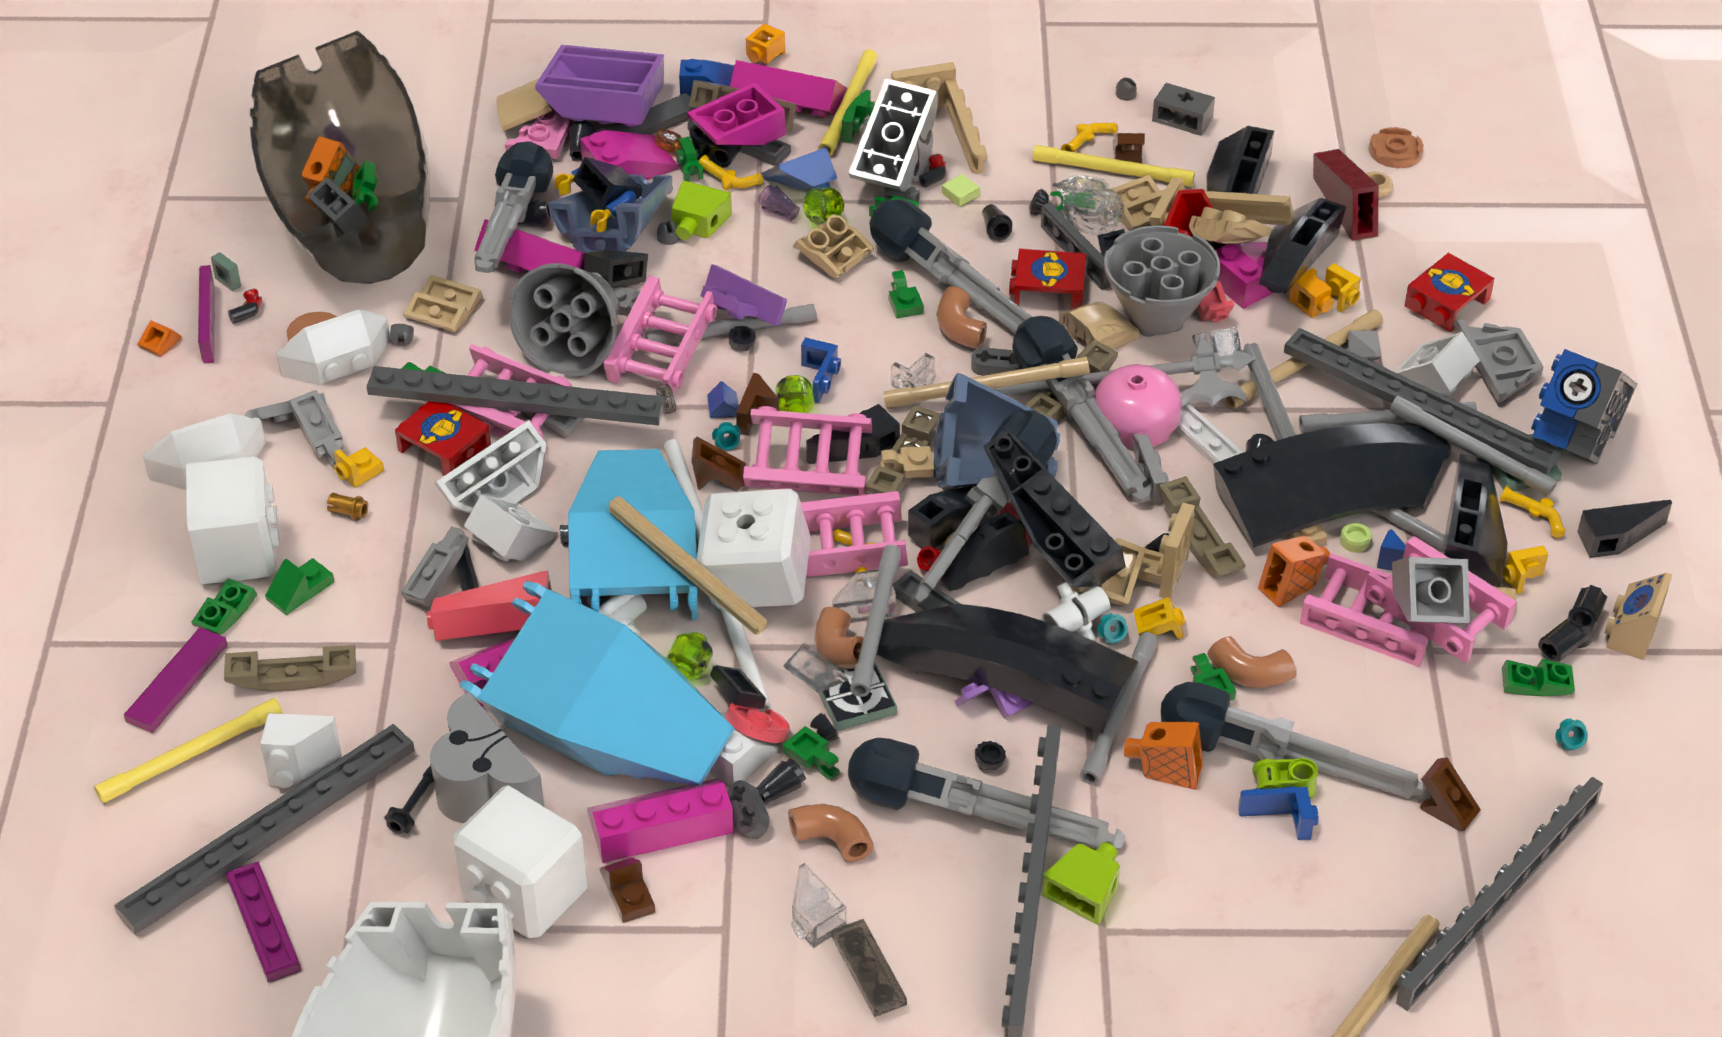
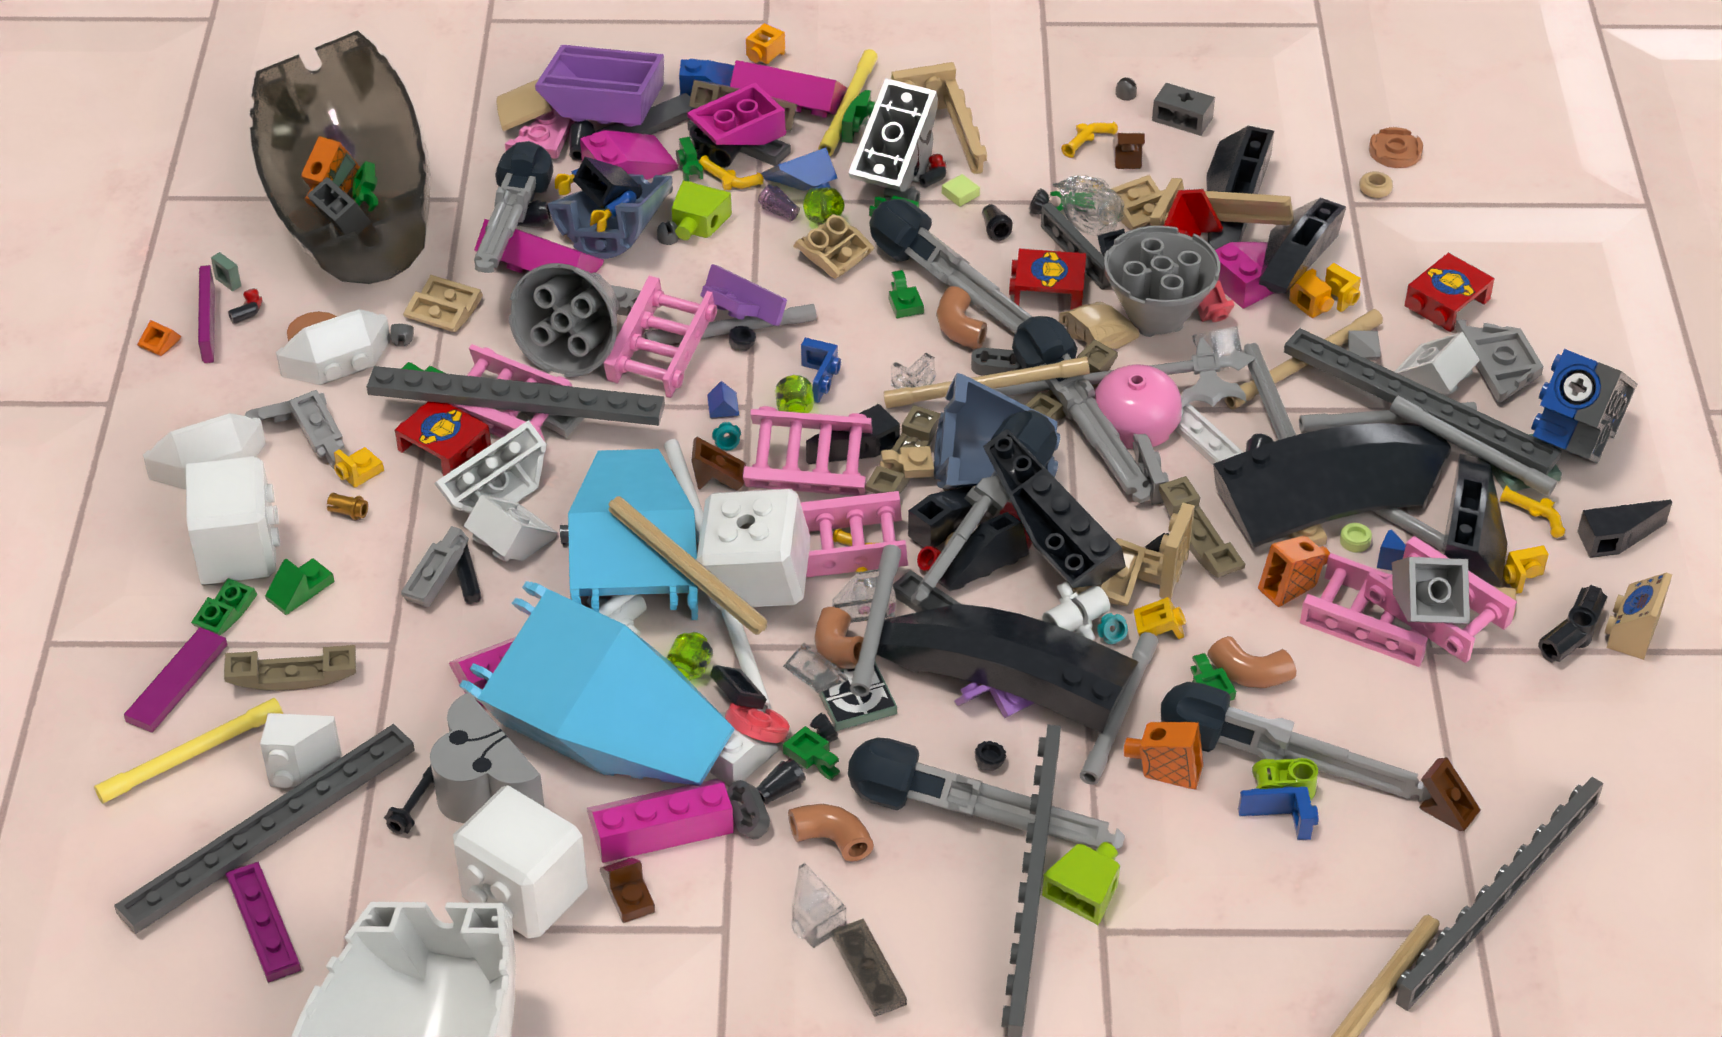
coral slope [426,571,552,641] -> none
pearl dark grey slope [583,250,648,288] -> none
clear orange tile [655,129,682,152] -> none
clear smoke tile [656,384,676,415] -> none
reddish brown slope [736,373,779,436] -> none
light yellow piece [1033,145,1195,187] -> none
tan slope [1189,207,1272,244] -> none
dark red slope [1313,149,1379,241] -> none
green slope [1502,659,1575,696] -> none
teal plate [1555,718,1588,750] -> none

